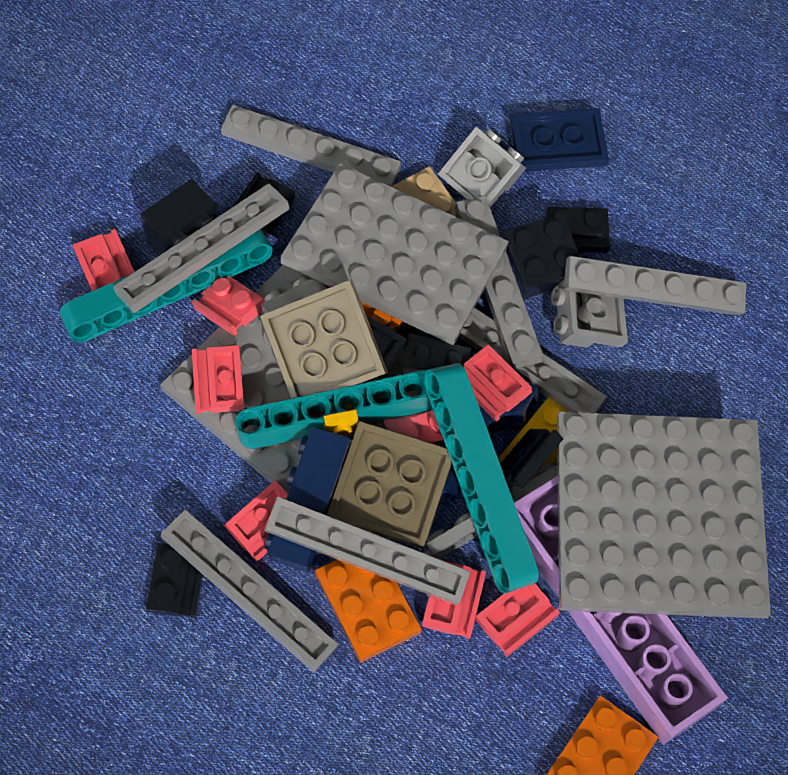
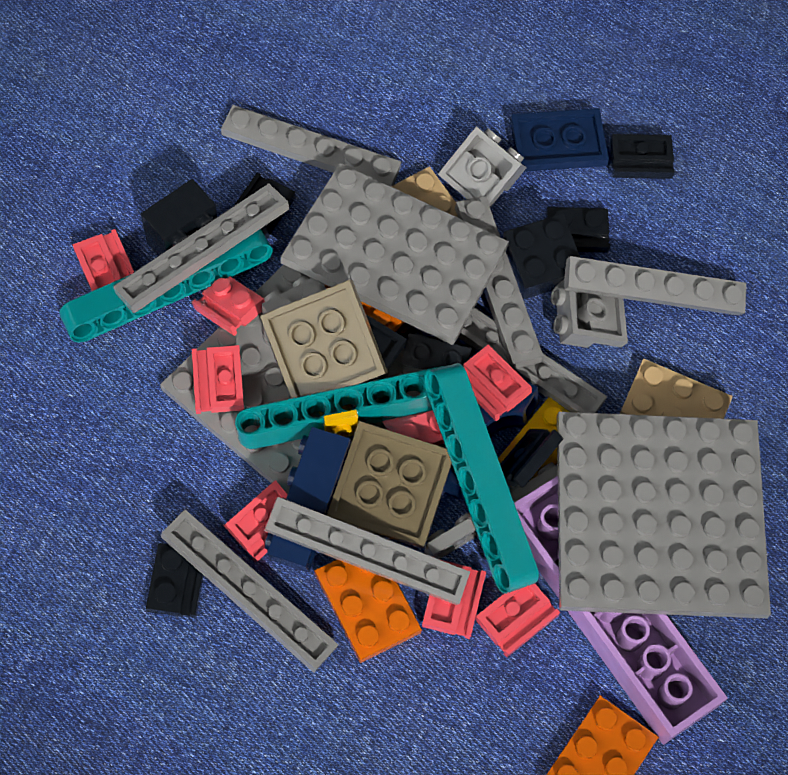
none -> black plate [610,134,675,179]
none -> tan plate [620,358,733,419]

